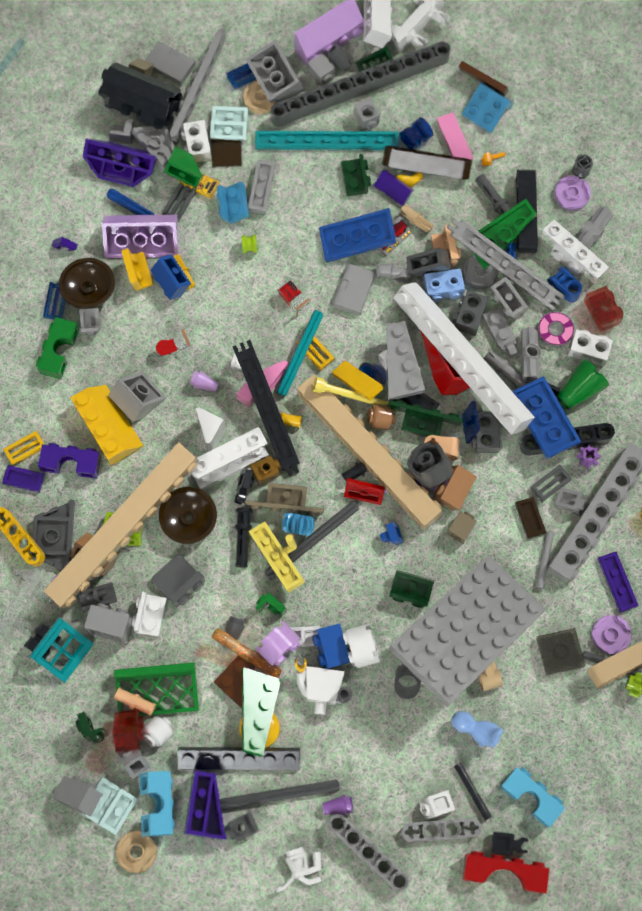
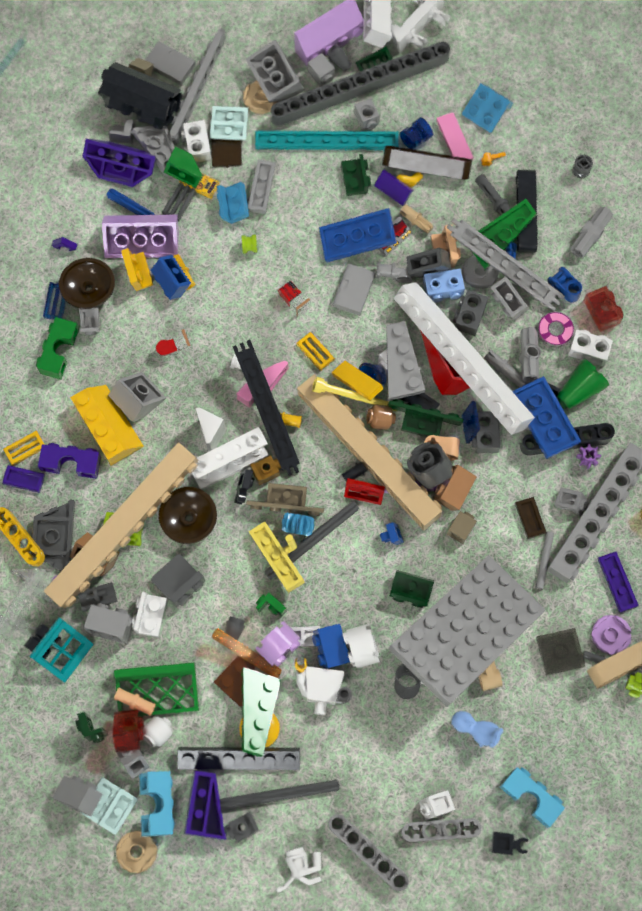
lavender cone [190,371,219,393] -> none
clear blue tile [226,63,256,90] -> none
black pin [235,507,253,568] -> none
teal axle [277,310,324,397] -> none
medium lavender cone [322,795,353,815] -> none
black bar [454,762,492,821] -> none
reddish brown tile [458,61,508,96] -> none
red arch [462,851,550,894] -> none
light grey hinge [482,308,518,359] -> none
dark grey tile [530,465,572,503] -> none
white bracket [542,220,609,279] -> none
lavender tile [554,175,591,211] -> none

